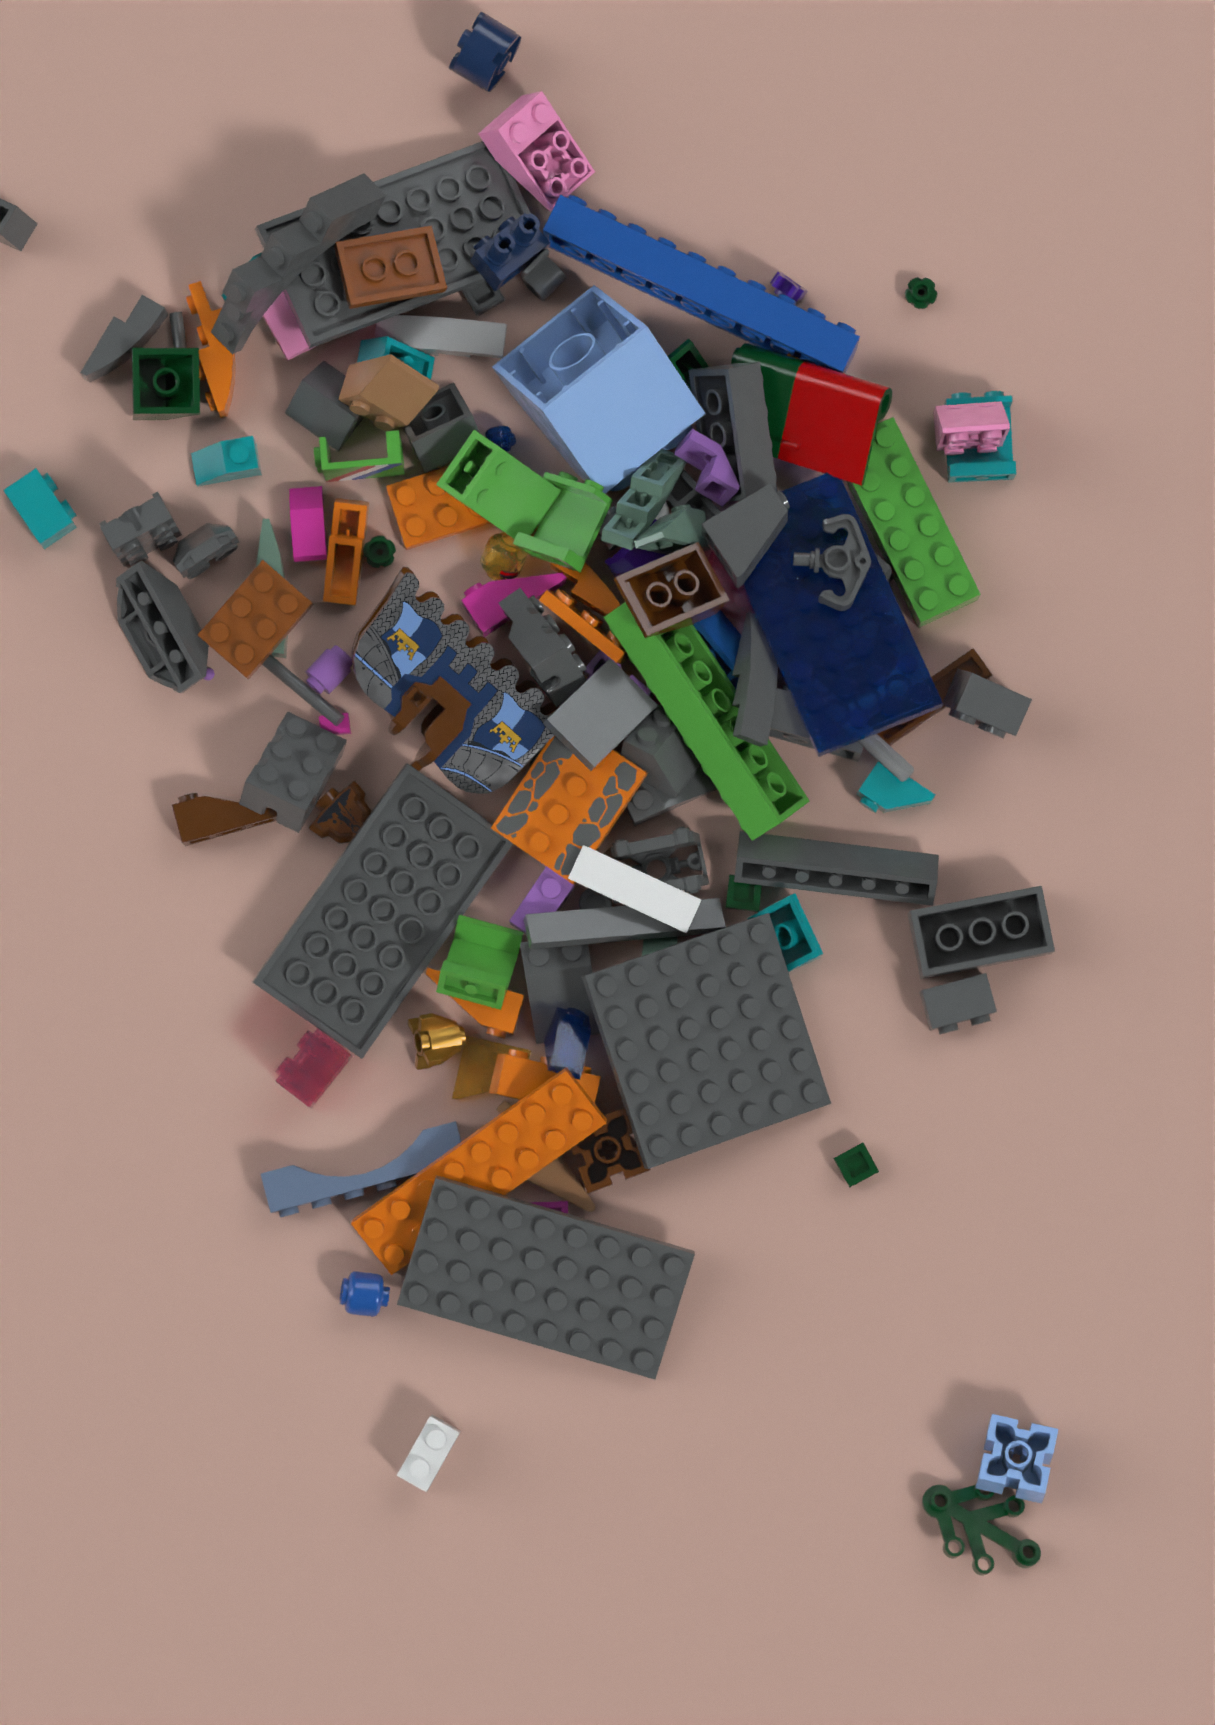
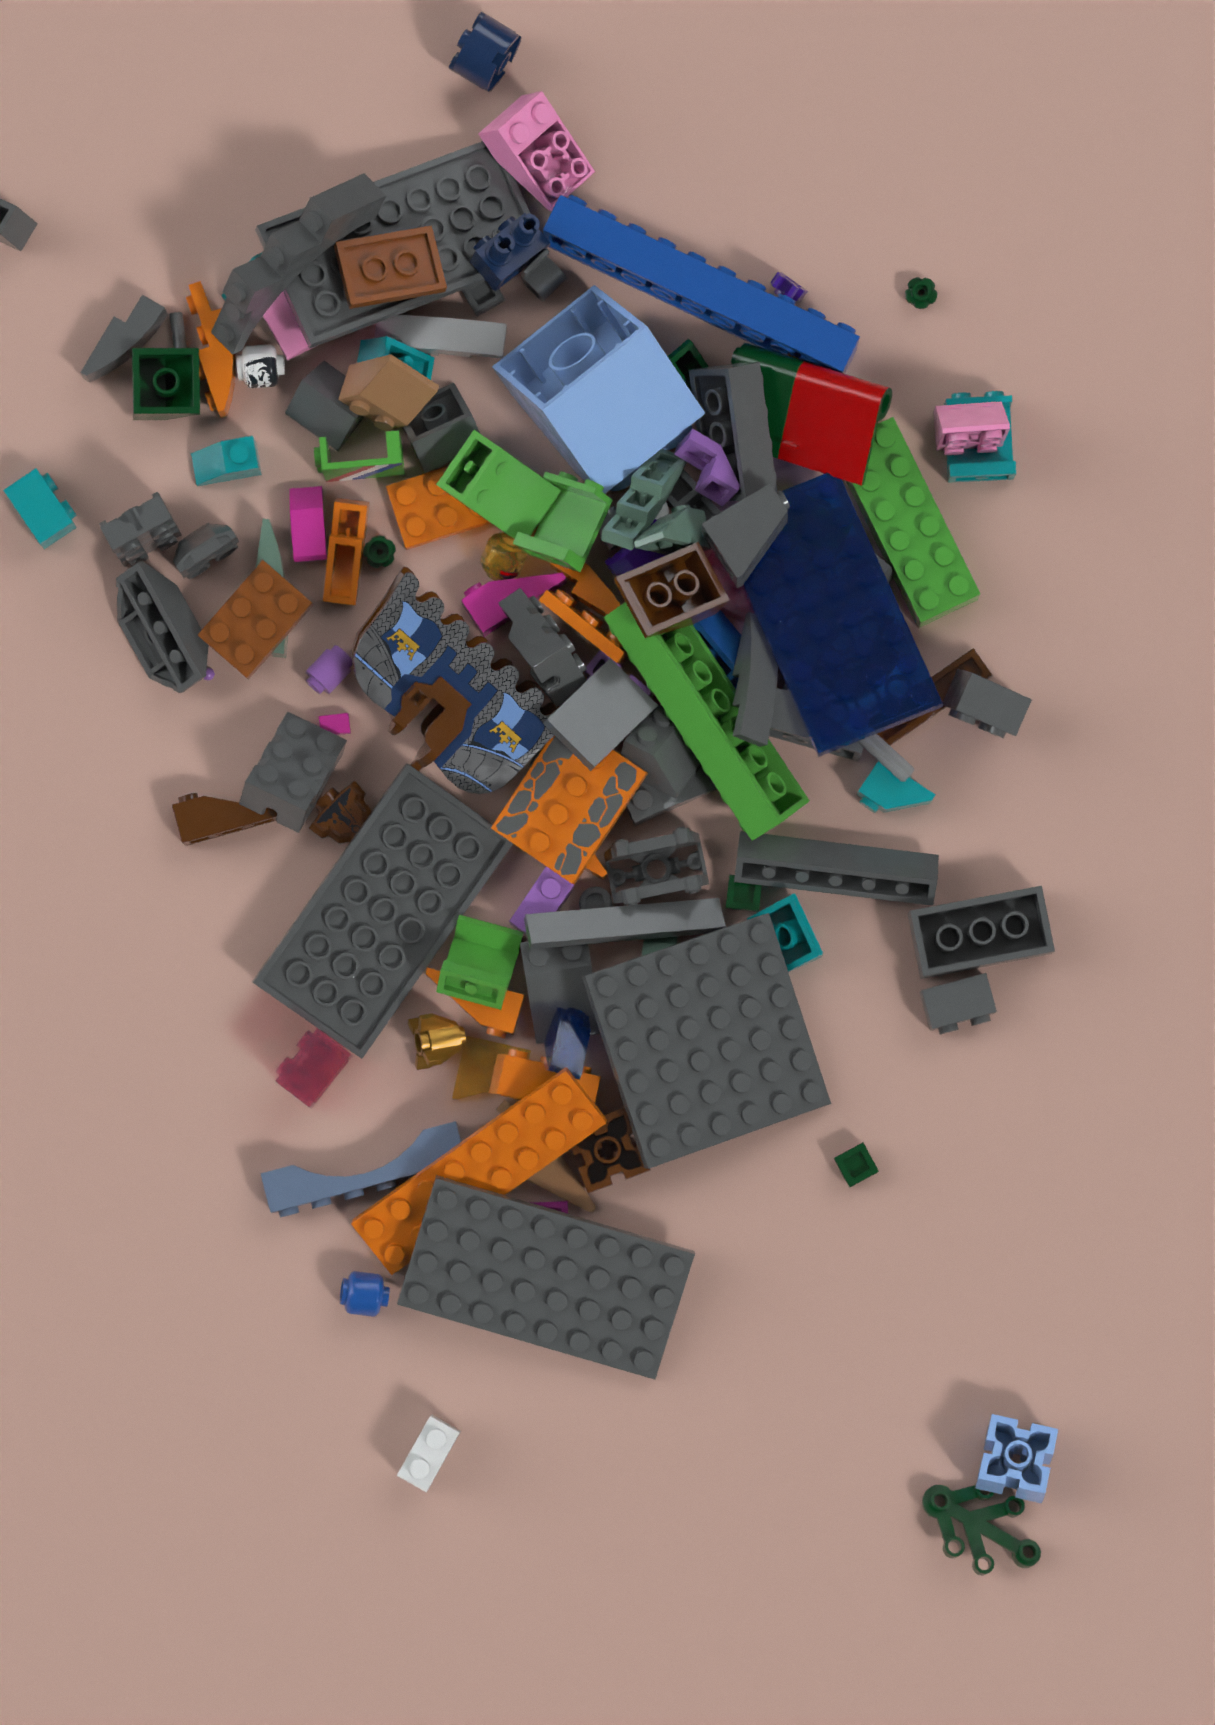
dark grey bar [262,655,344,726] -> none
clear blue plate [485,426,516,452] -> none
white sticker [568,845,701,933] -> none
dark grey piece [793,514,871,611] -> none
none -> white head [237,345,285,388]

